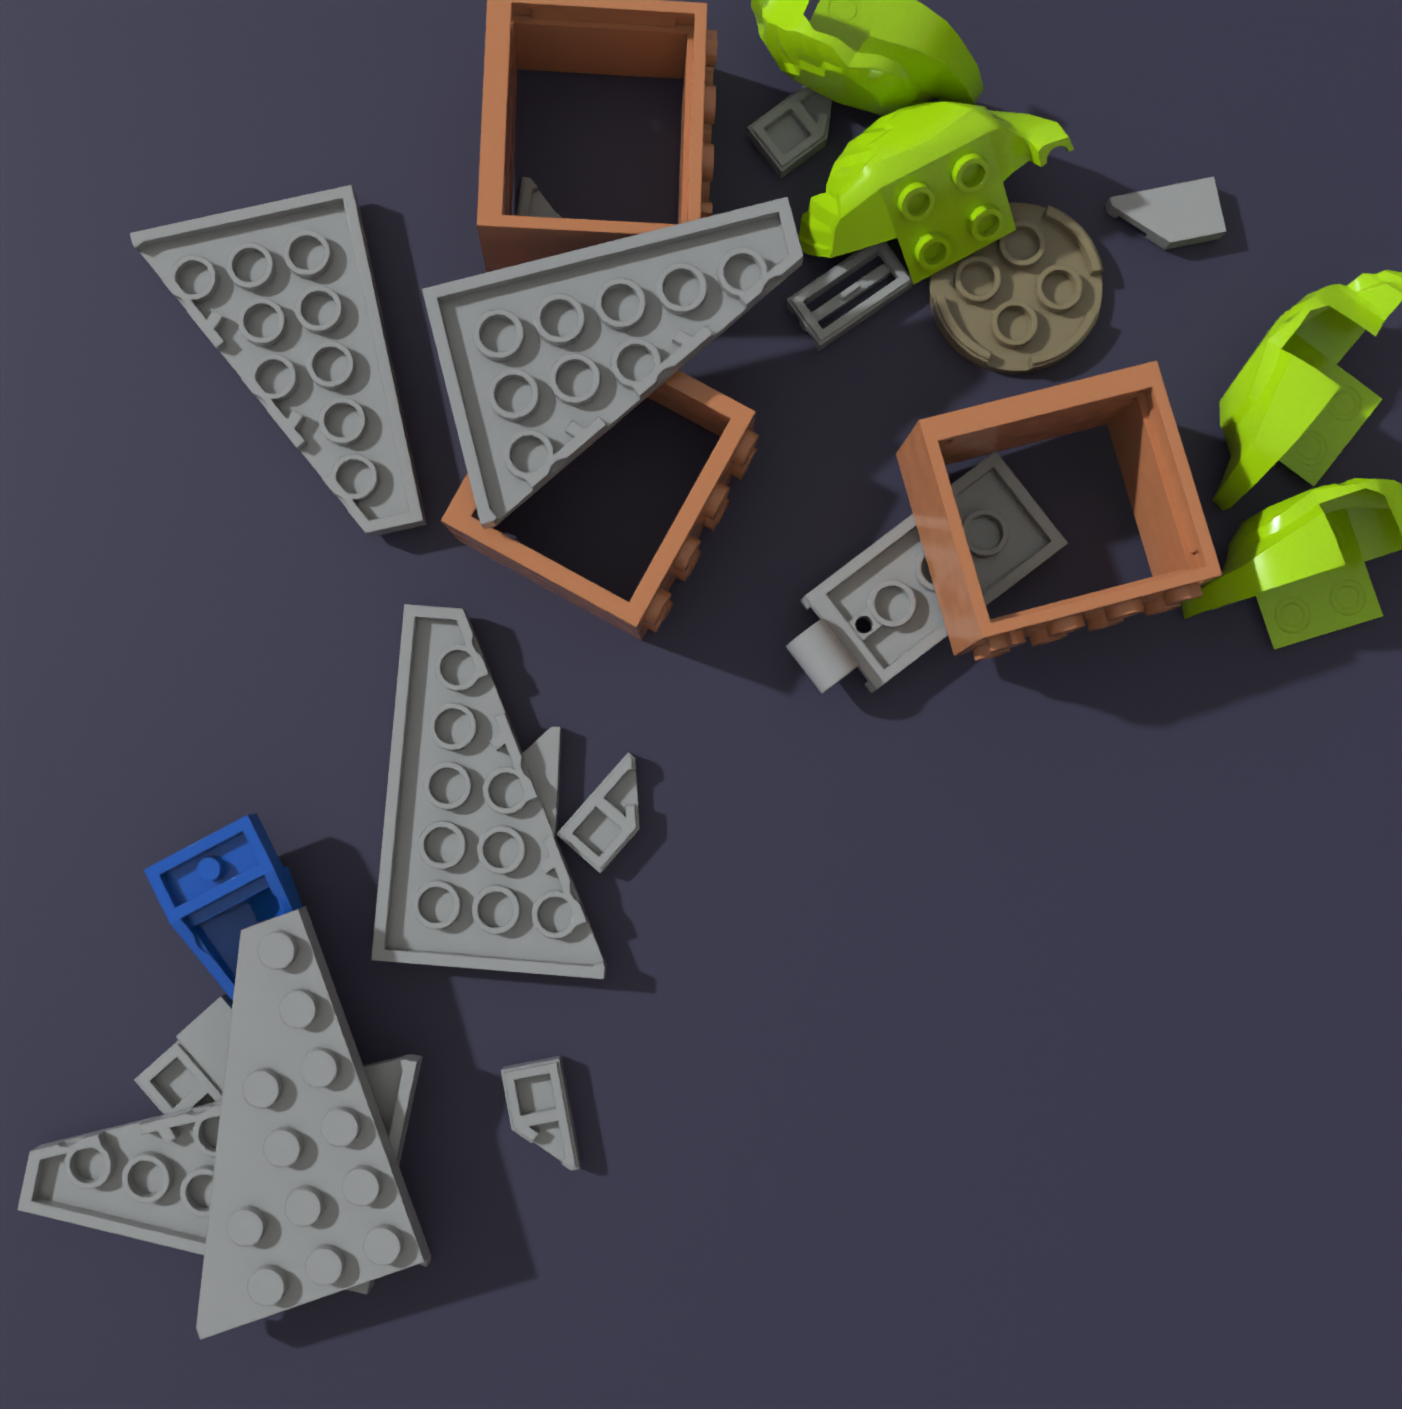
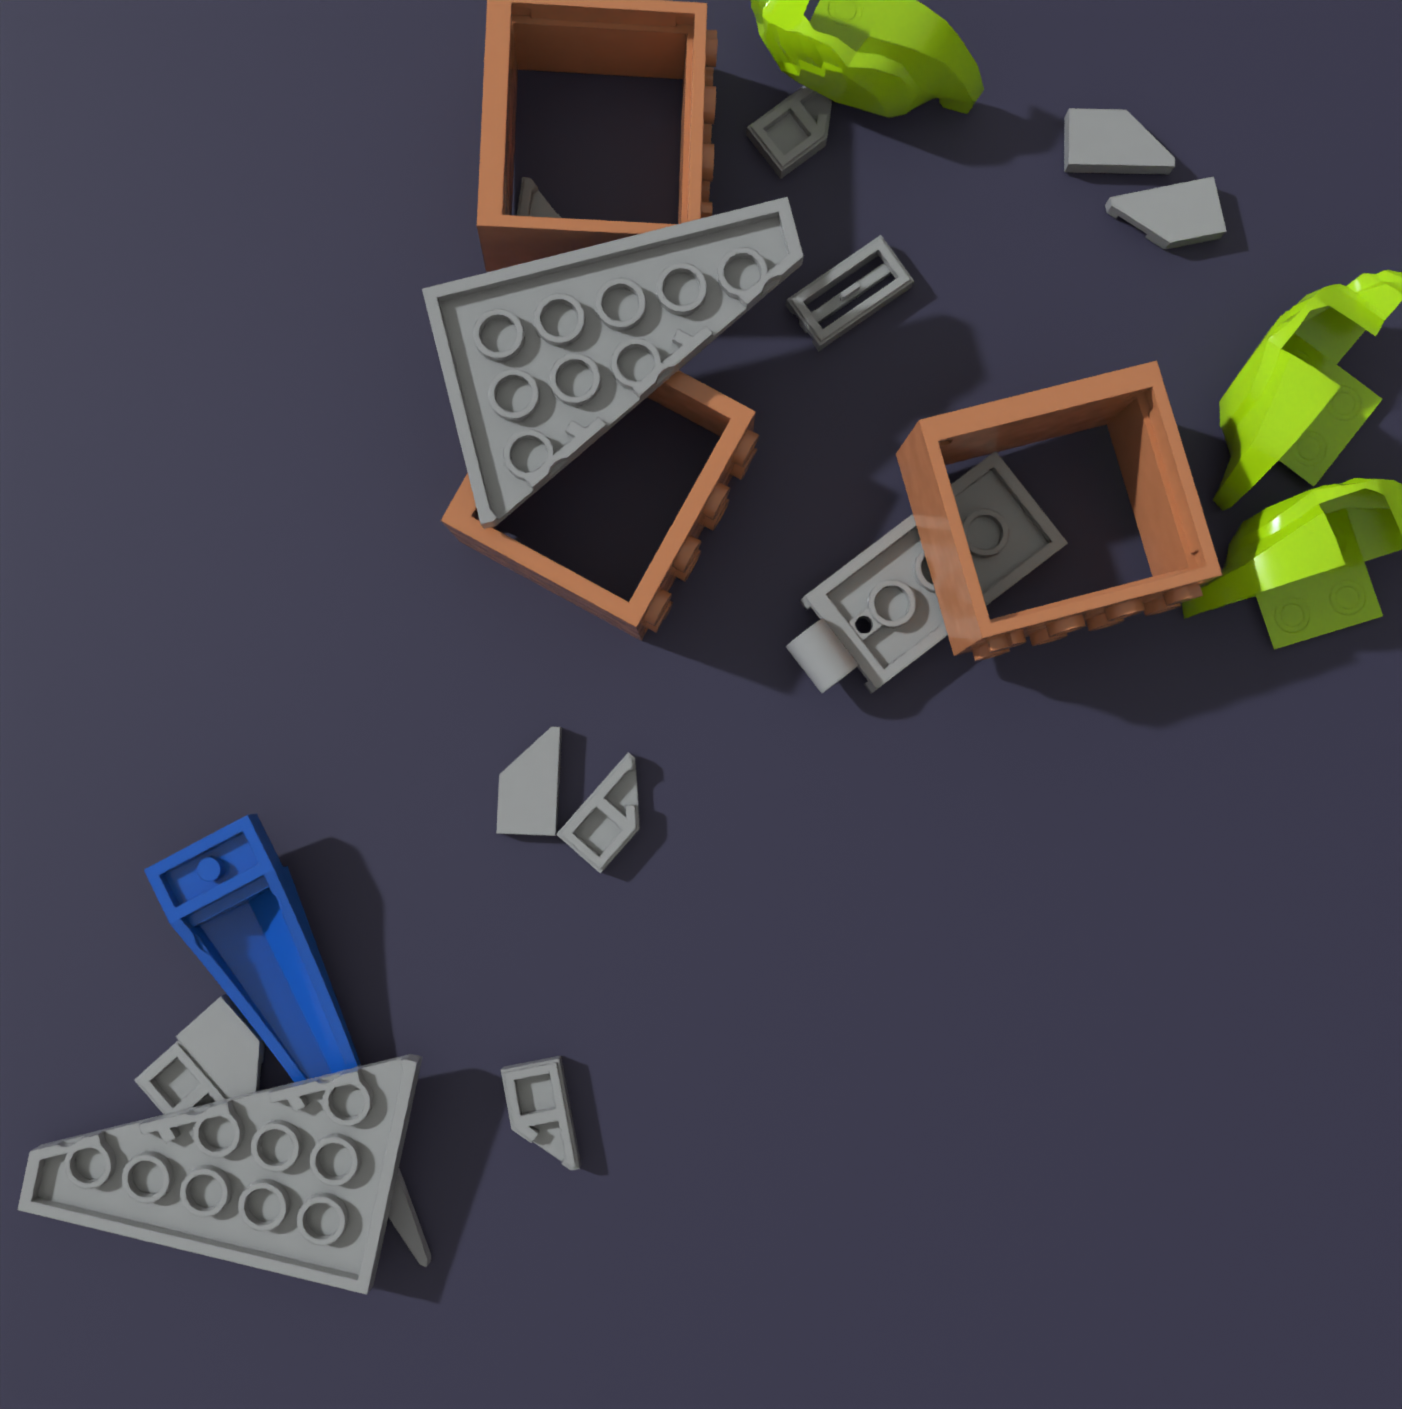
light grey wing [130,185,427,537] -> none
light grey wing [196,906,430,1340] -> none
light grey wing [371,604,607,979] -> none
lime animal [798,101,1074,284] -> none
dark tan tile [929,202,1104,374] -> none
none -> light grey tile [1064,108,1175,175]

